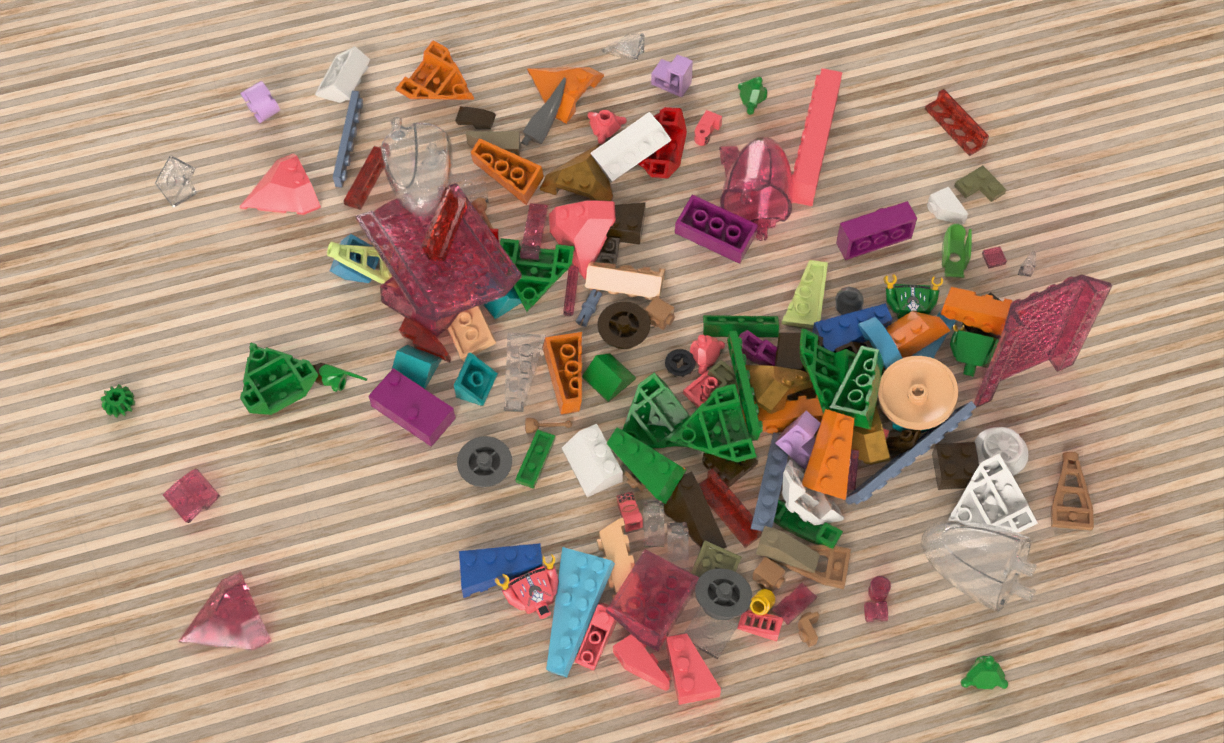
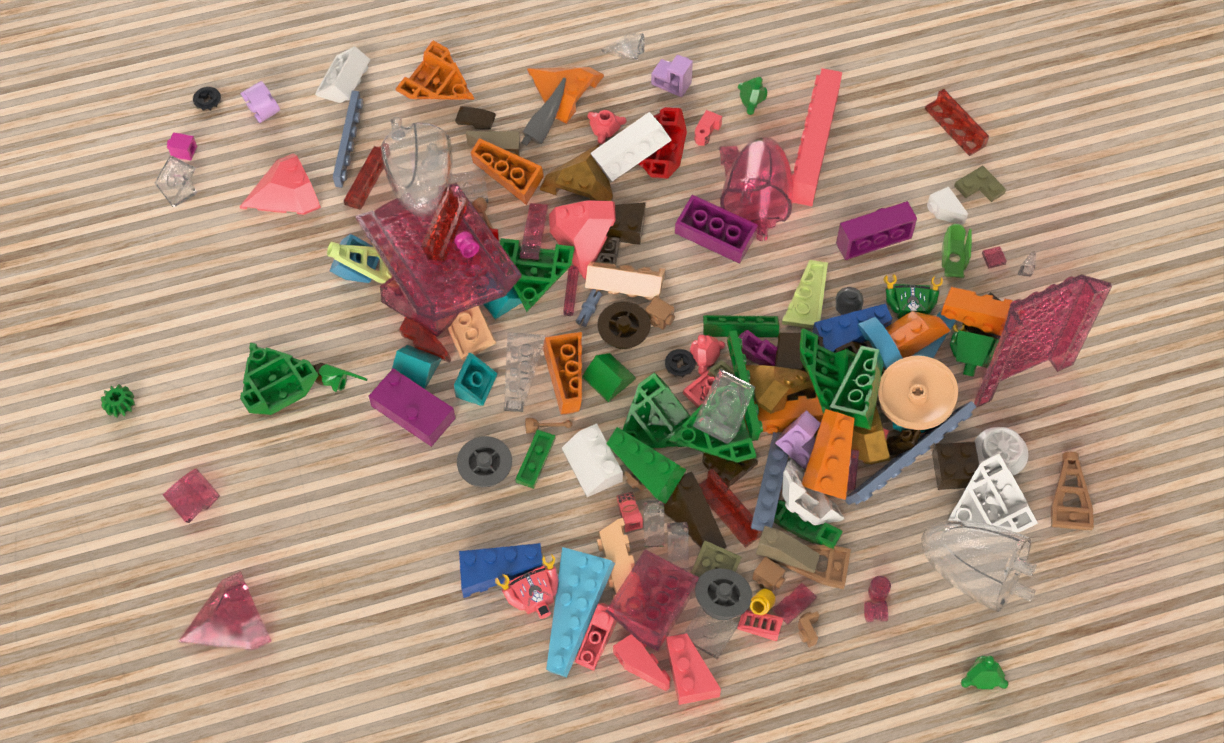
none -> dark pink brick [167,132,197,161]
none -> black gear [193,87,221,111]
none -> dark pink wheel [454,231,479,258]
none -> clear slope [693,369,755,444]

